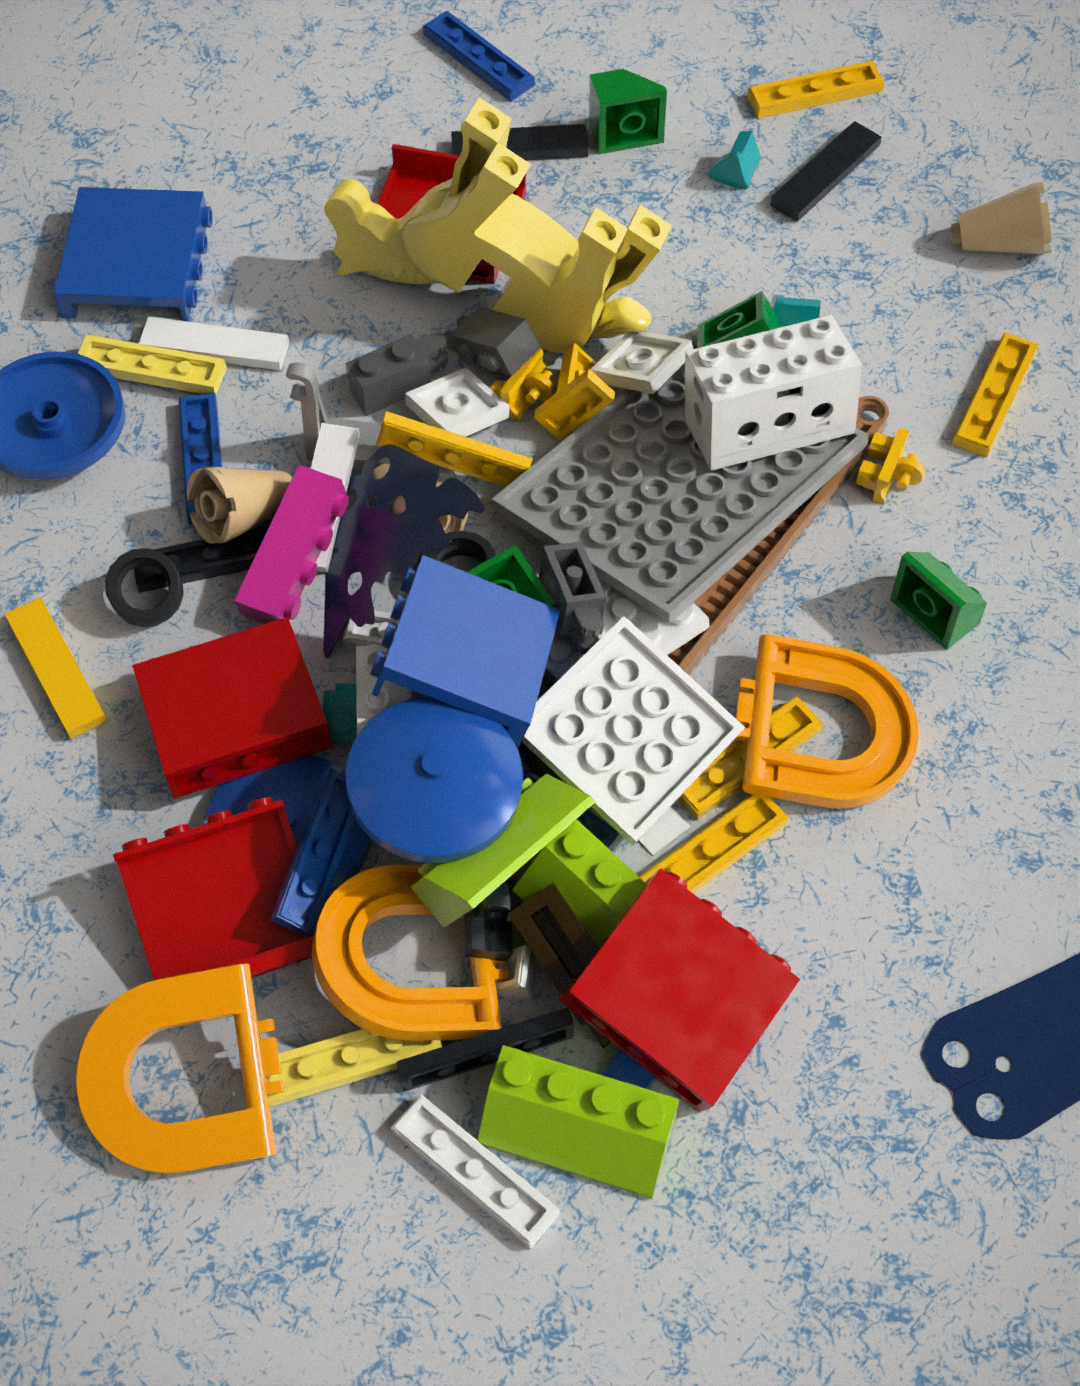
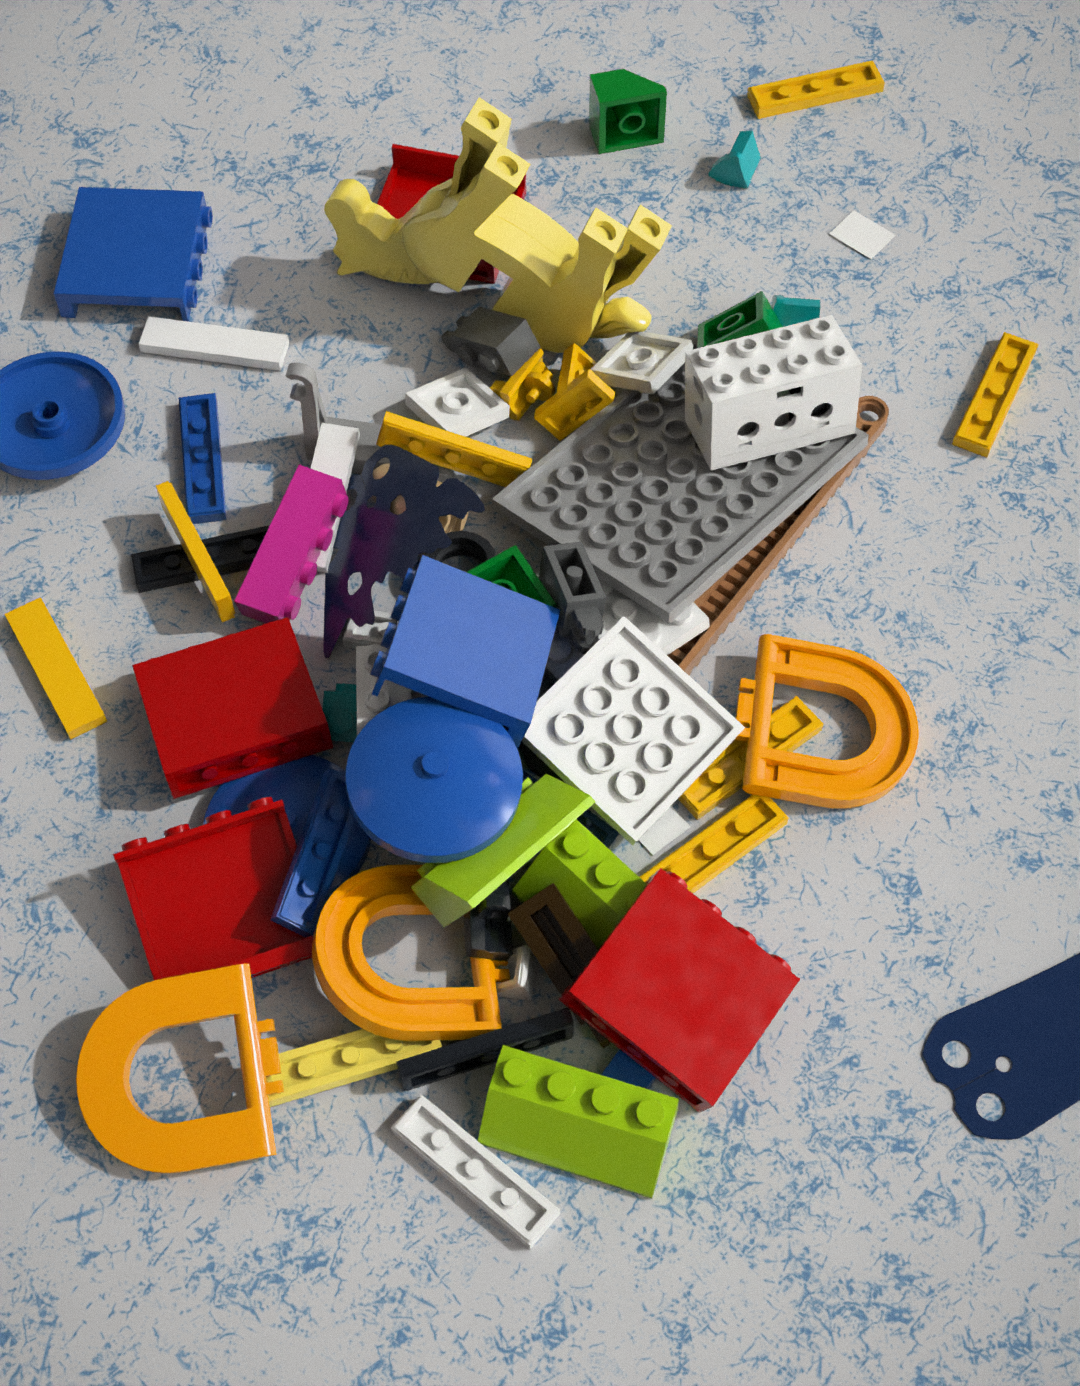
light yellow plate [78,334,227,395] -> none
black tyre [105,548,184,627] -> none
tan cone [187,466,292,544] -> none
dark grey hinge [345,332,449,416] -> none
blue tile [423,11,535,102] -> none
black tile [451,124,589,160] -> none
black tile [770,121,882,222] -> none
yellow hips [856,428,924,505] -> none
green slope [890,551,987,650] -> none
tan cone [951,182,1051,255] -> none
none -> yellow tile [156,481,235,623]
none -> white sticker [829,210,896,259]

